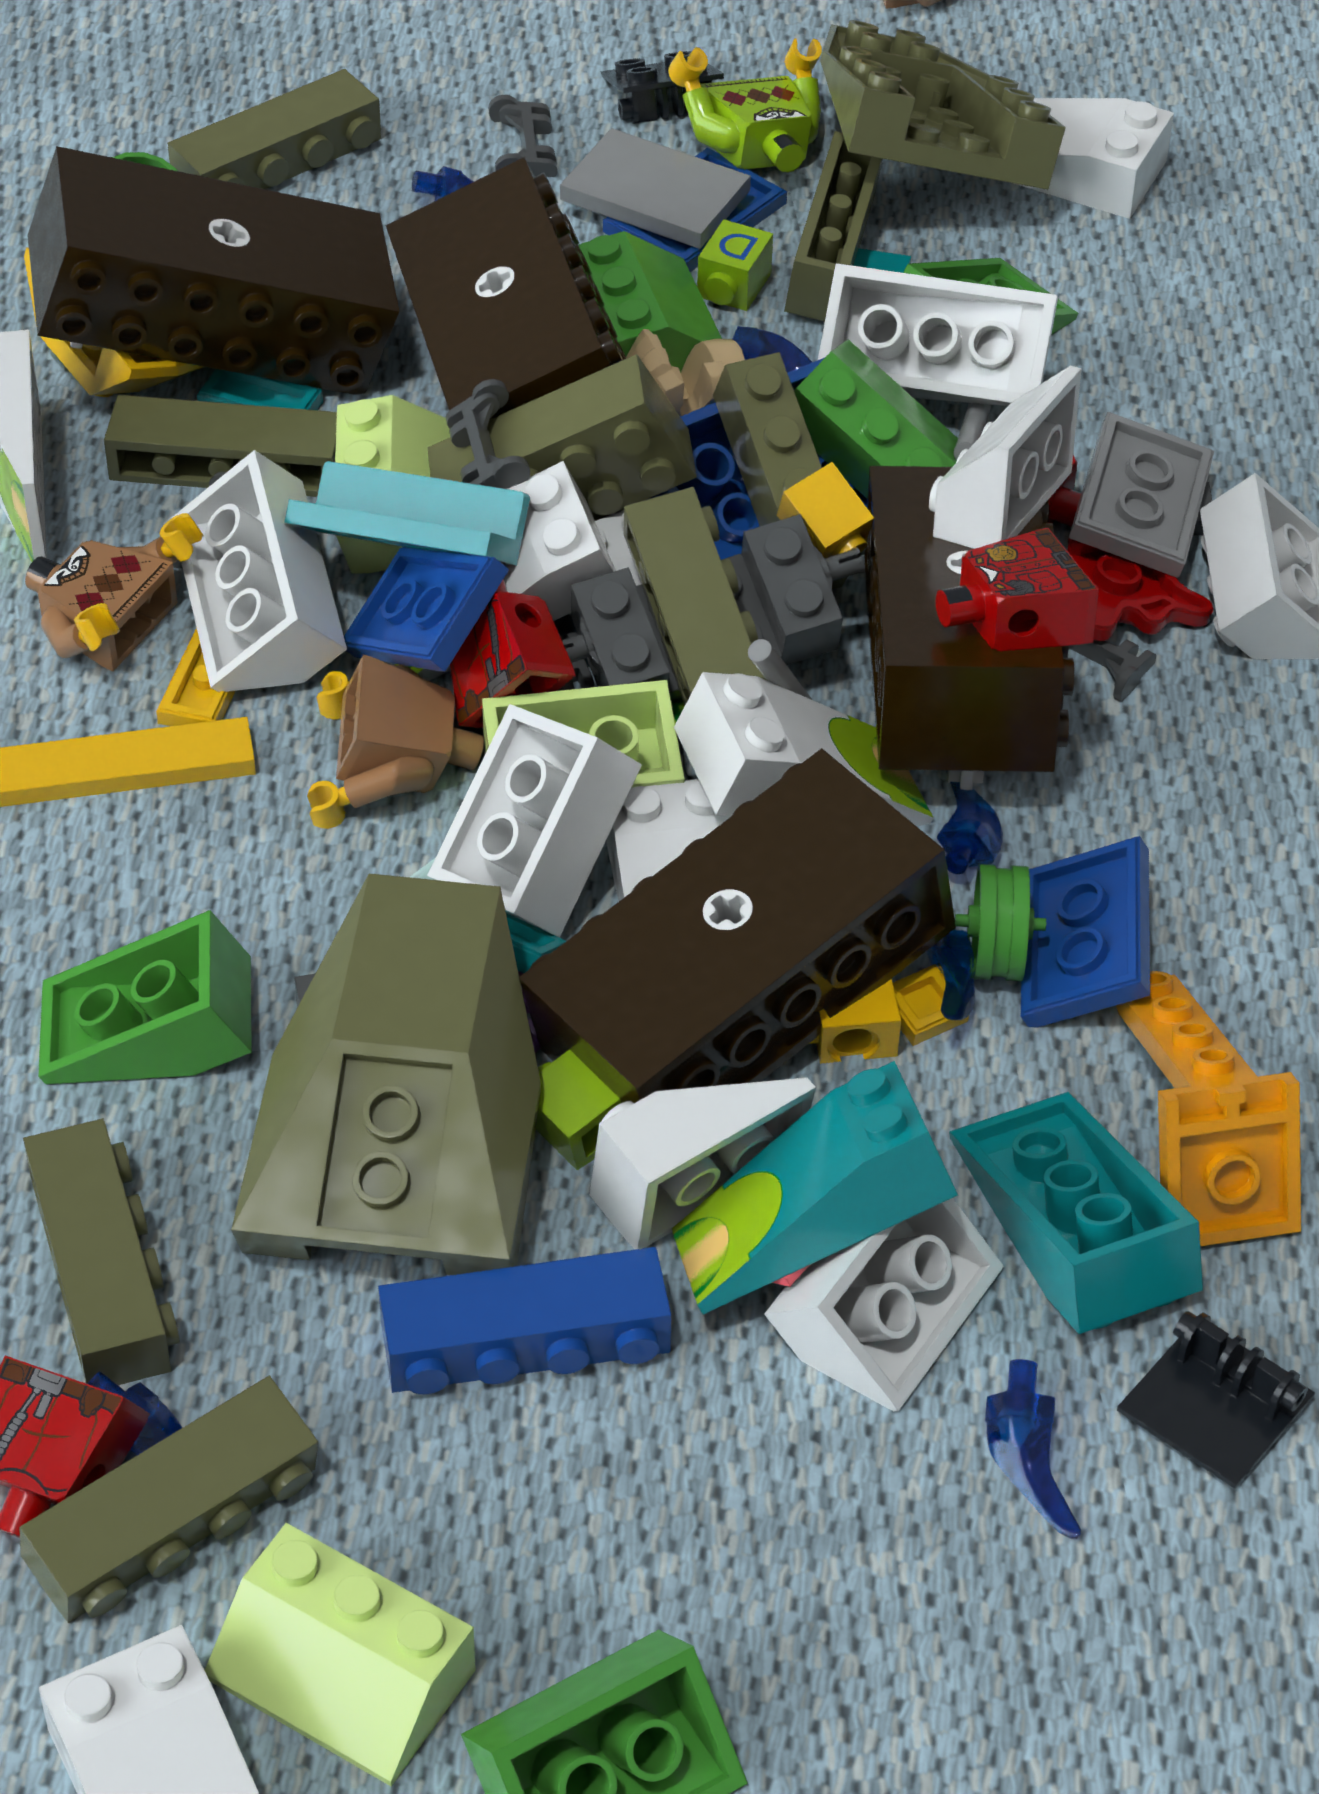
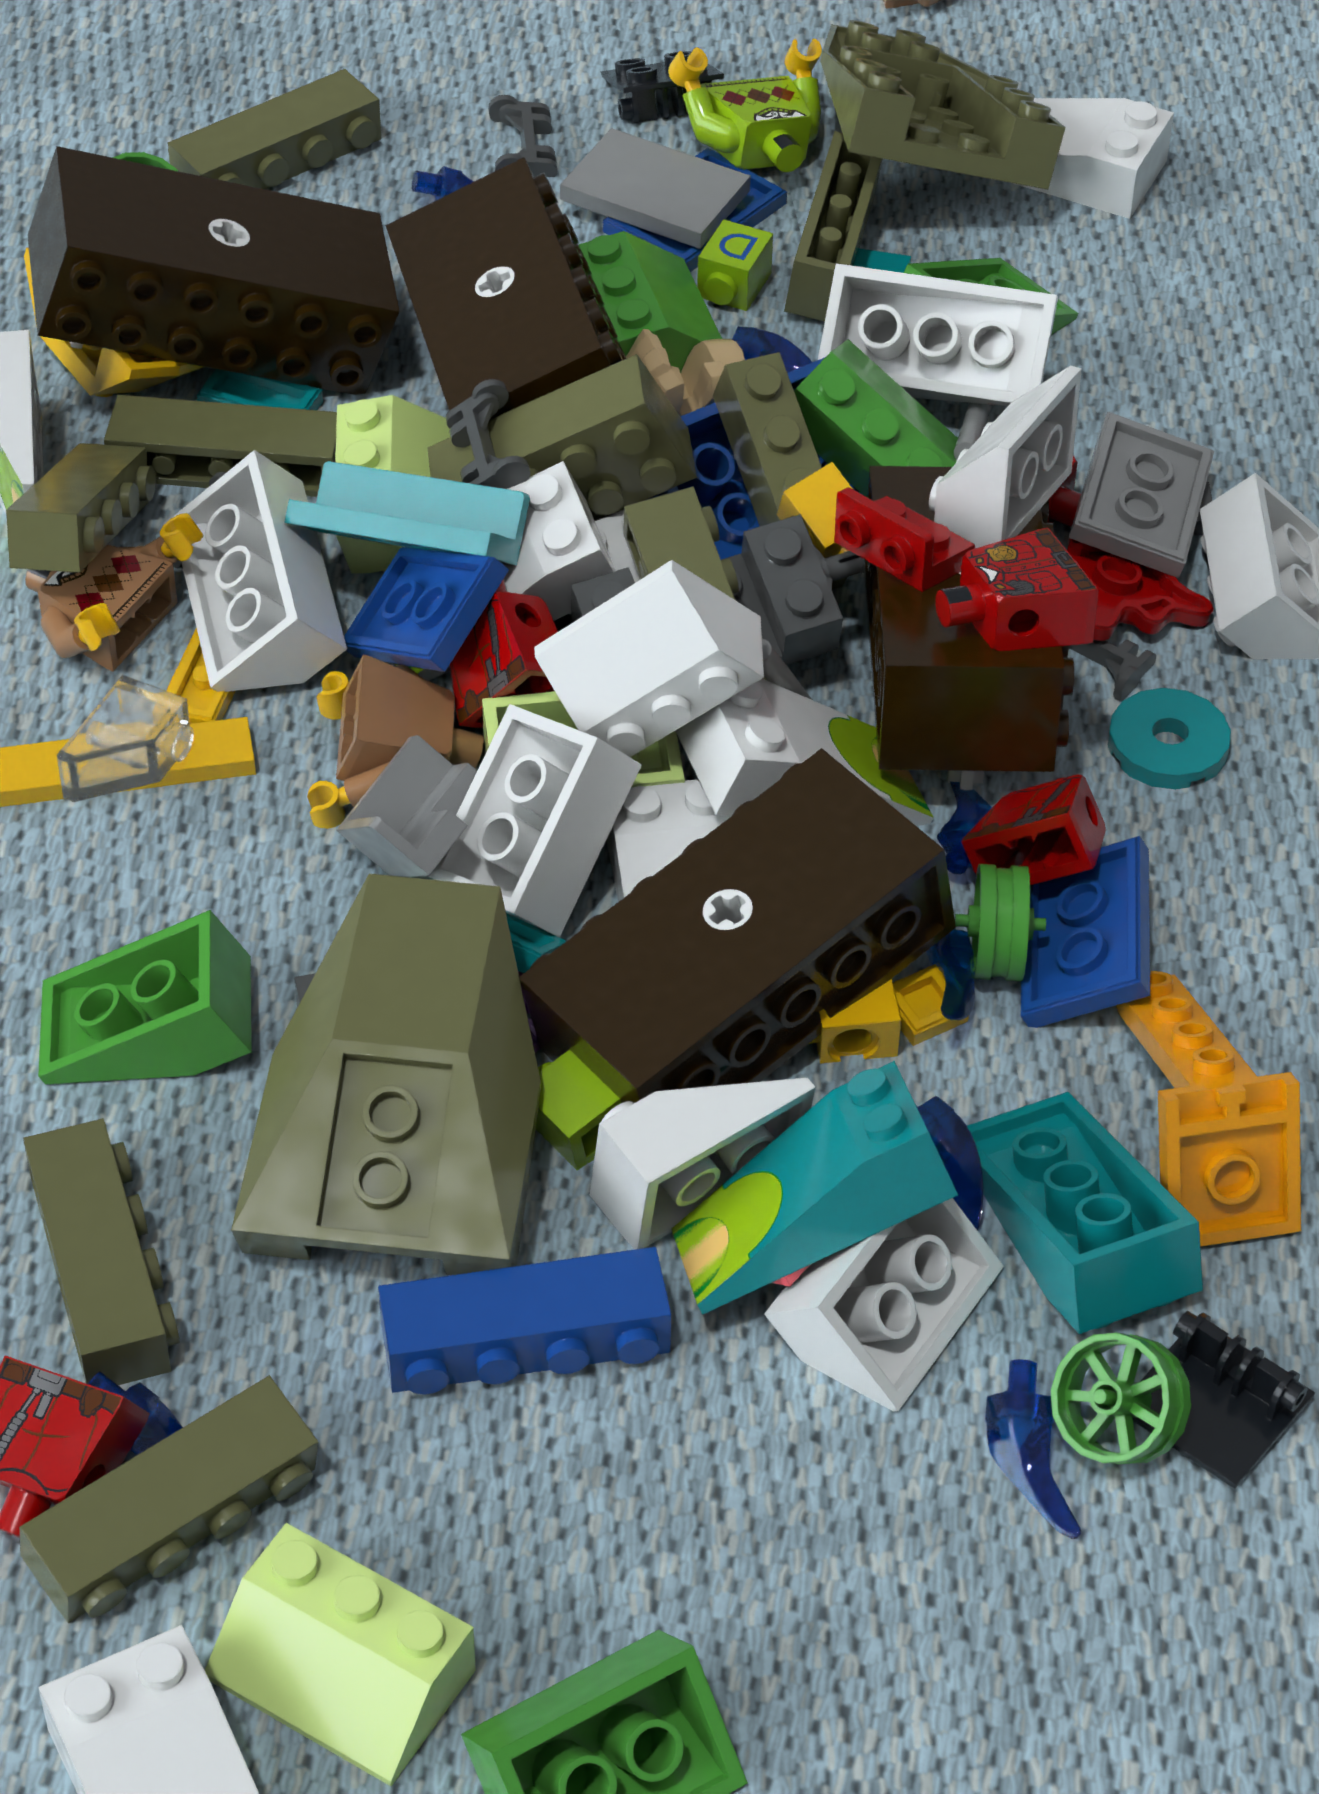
none -> olive brick [6,443,156,573]
none -> clear slope [57,675,194,802]
none -> light grey panel [336,735,477,877]
none -> white slope [535,560,764,757]
none -> red bracket [834,487,975,592]
none -> clear blue bar [916,1096,983,1231]
none -> red torso [961,774,1106,885]
none -> bright green wheel [1051,1332,1191,1464]
none -> teal tile [1108,688,1231,790]

